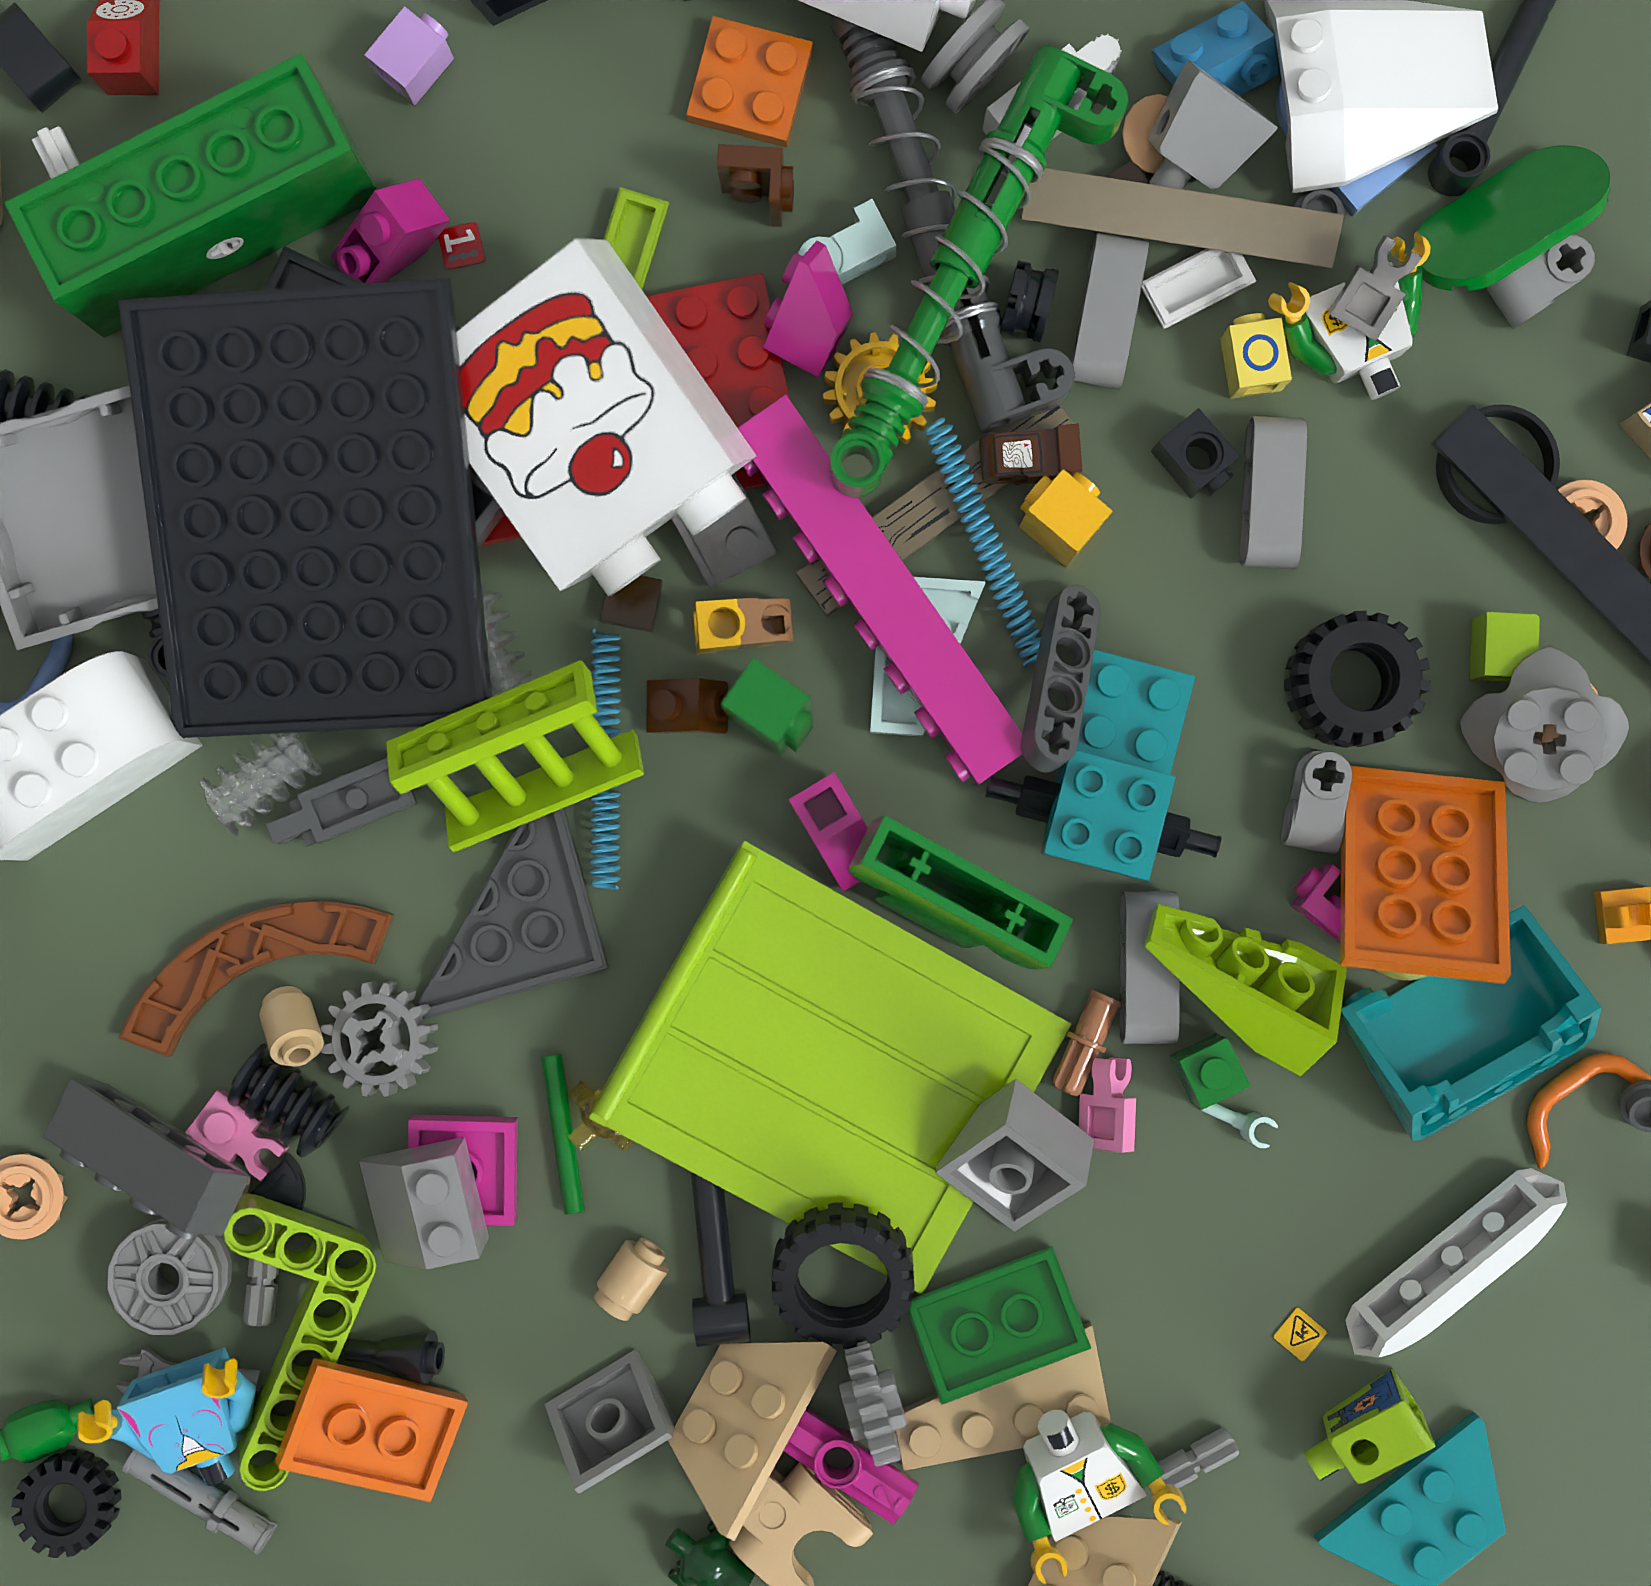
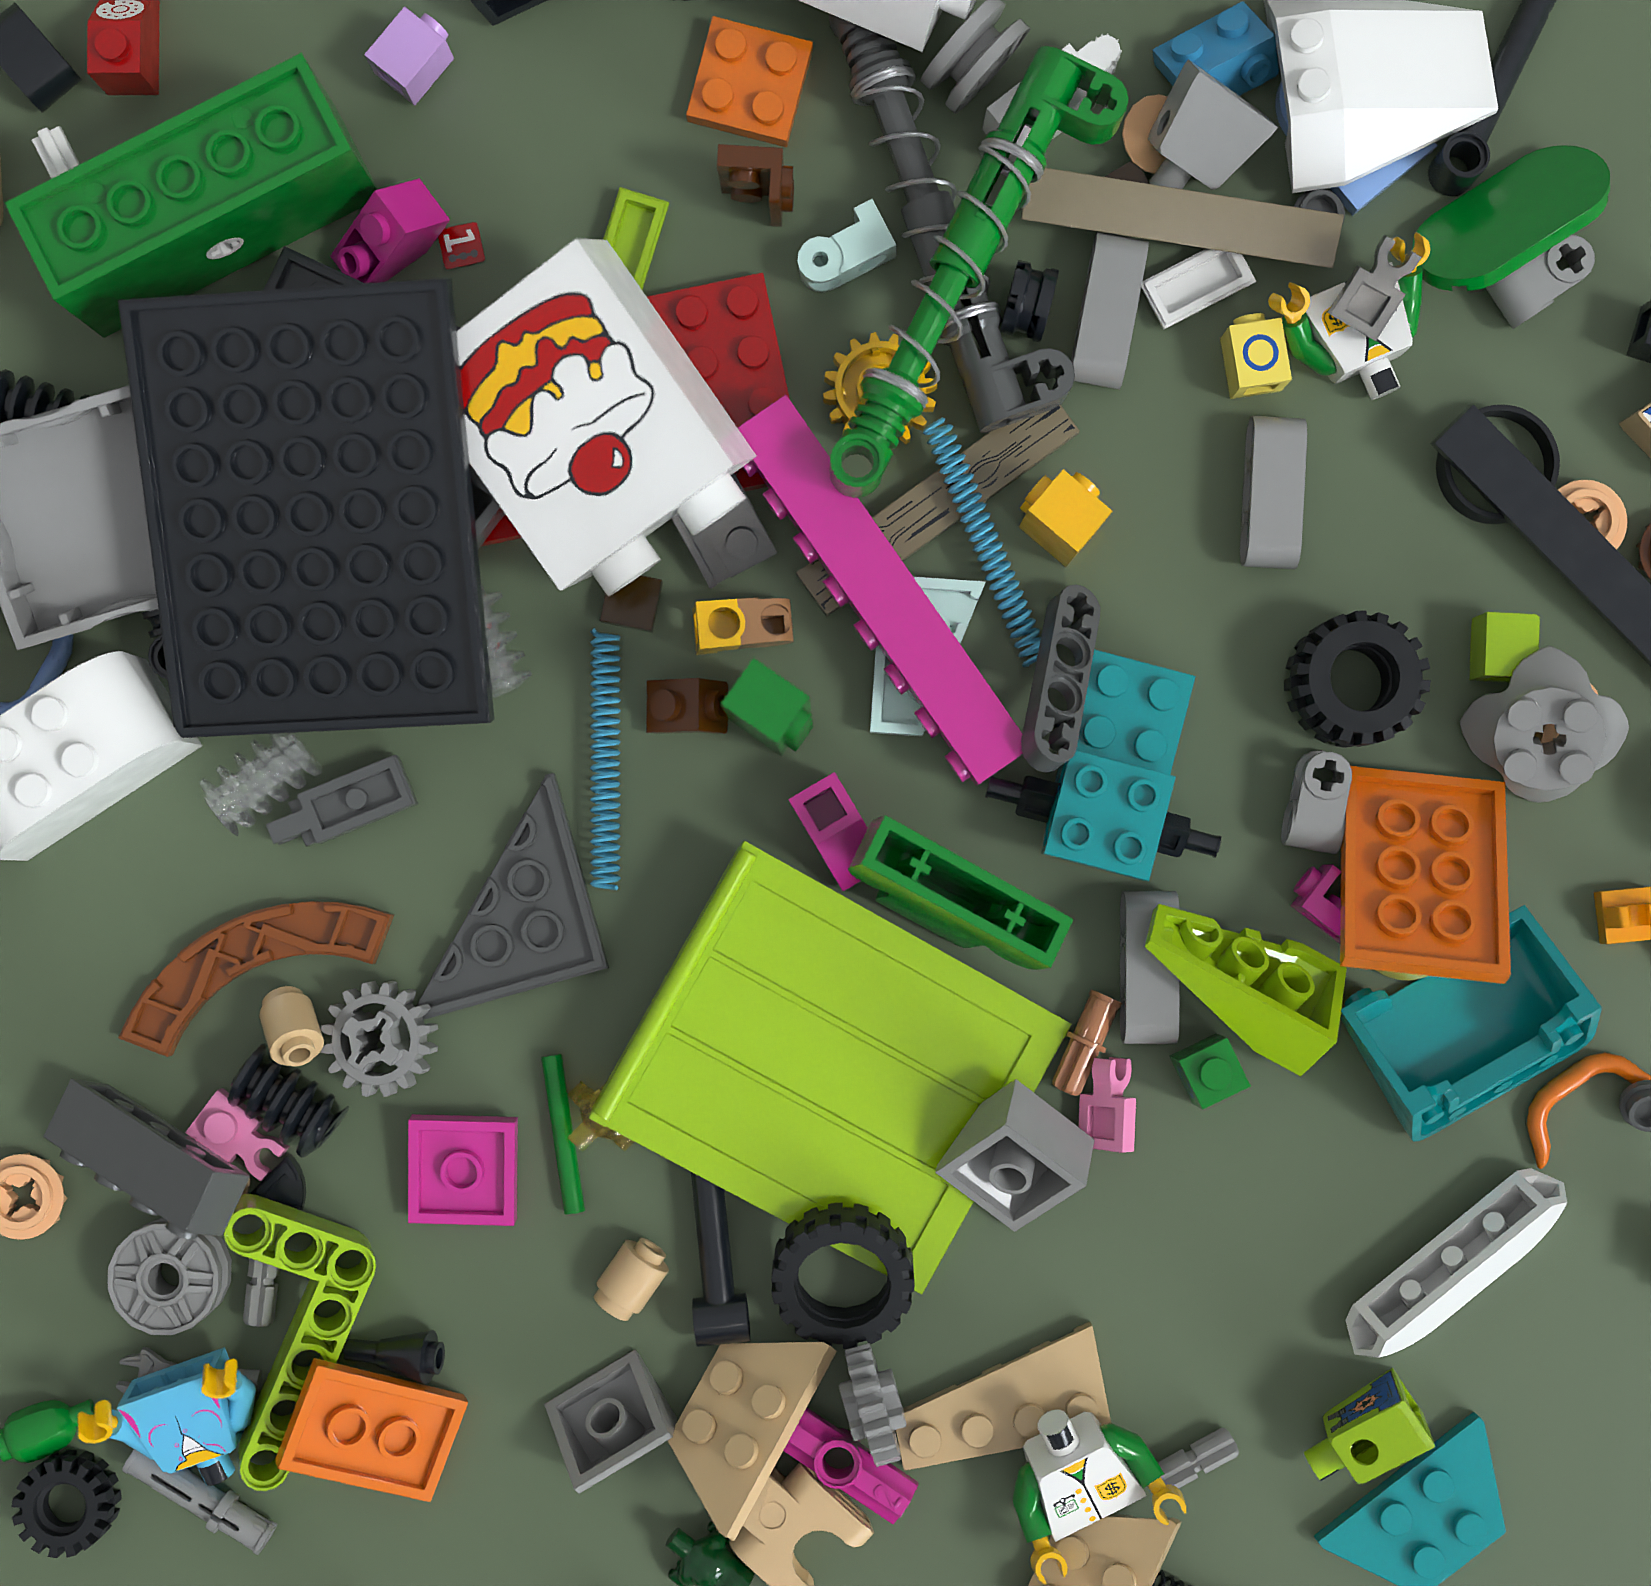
light grey slope [359,1137,489,1270] -> none
lime fence [386,660,644,853] -> none
dark pink slope [763,240,854,377] -> none
green tile [908,1246,1092,1405] -> none
reddish brown leg [979,423,1082,485] -> none
black brick [1151,408,1240,499] -> none
light aqua hand [1200,1103,1278,1148] -> none
yellow sticker [1273,1308,1327,1362] -> none

